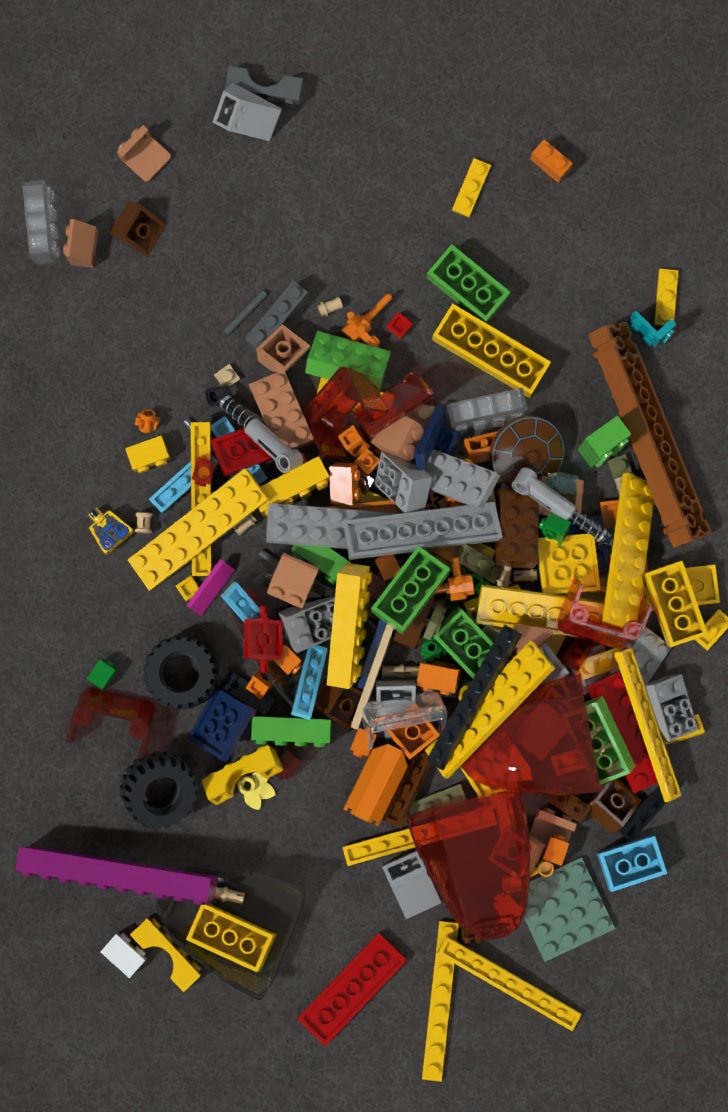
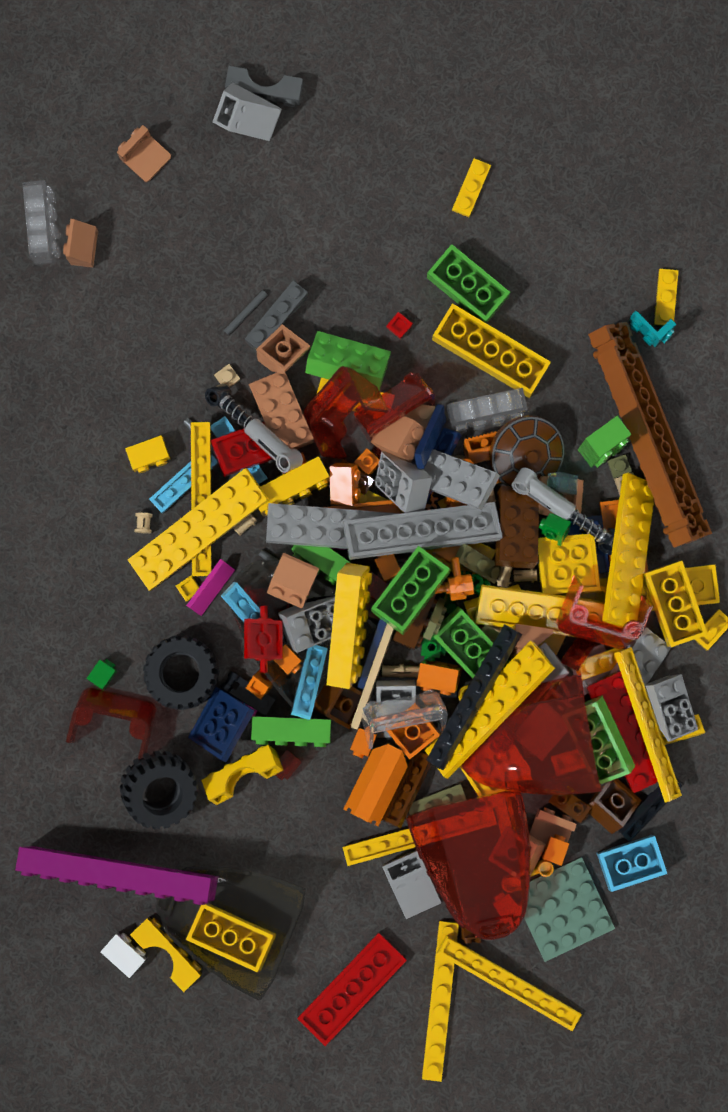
torso [88,508,134,555] -> none
reddish brown slope [110,201,166,257] -> none
orange gear [135,409,159,433] -> none
clear red brick [192,457,217,487] -> none
tan pin [215,886,245,905] -> none
light yellow plate [238,773,275,810] -> none
tan pin [318,297,343,316] -> none
orange brick [338,425,371,458] -> none
orange piece [342,293,392,348] -> none
orange brick [530,139,573,183] -> none

